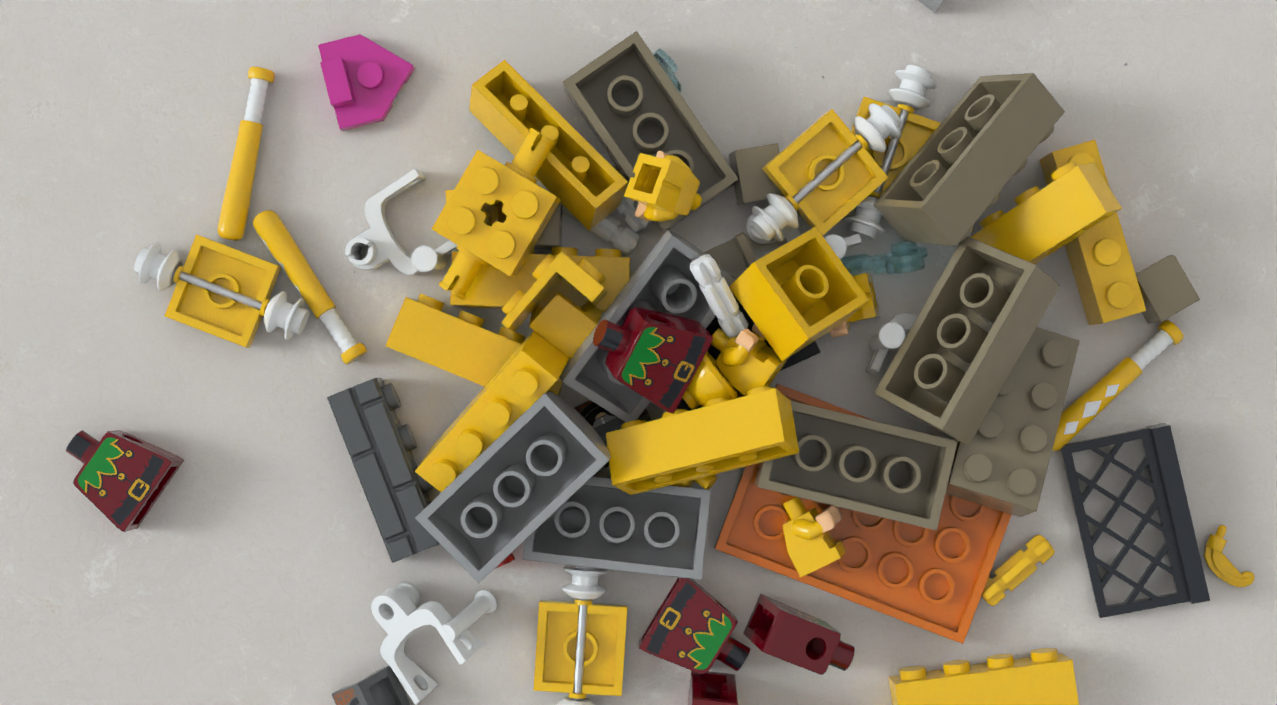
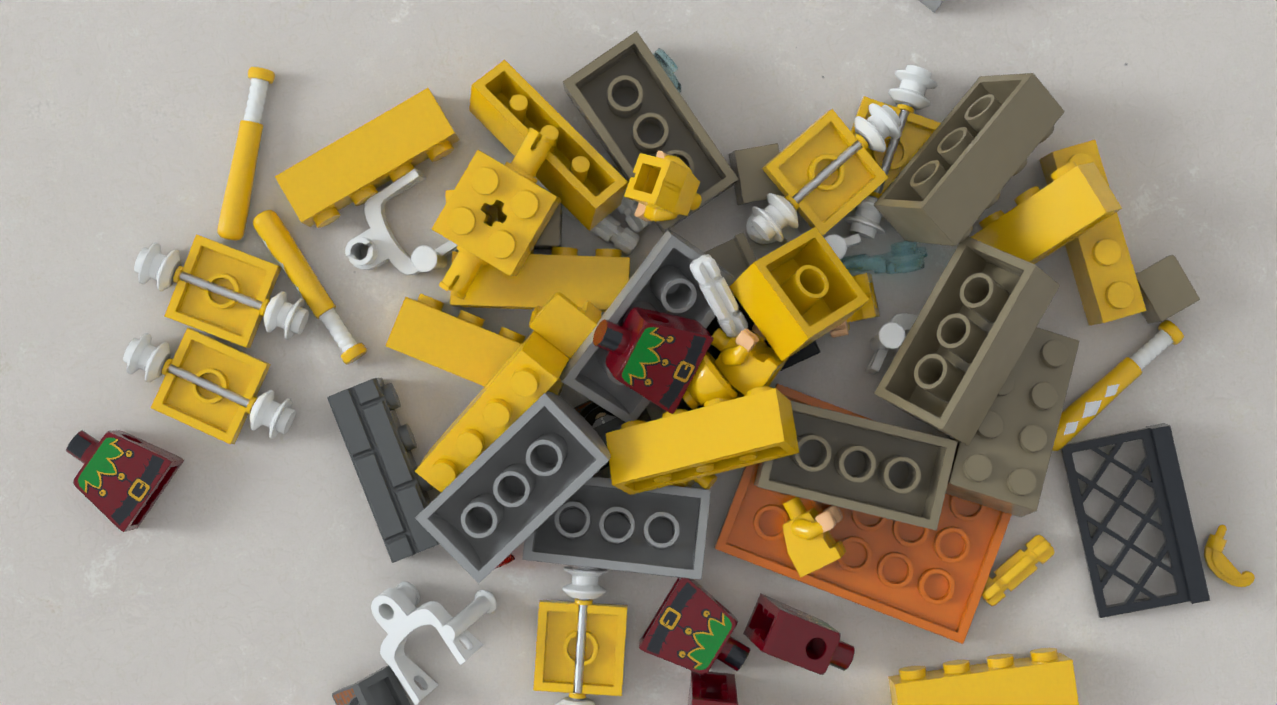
dark pink plate [318,34,415,131] -> none
yellow bracket [501,251,608,331] -> none
none -> yellow plate [123,328,296,444]
none -> yellow brick [275,88,459,228]

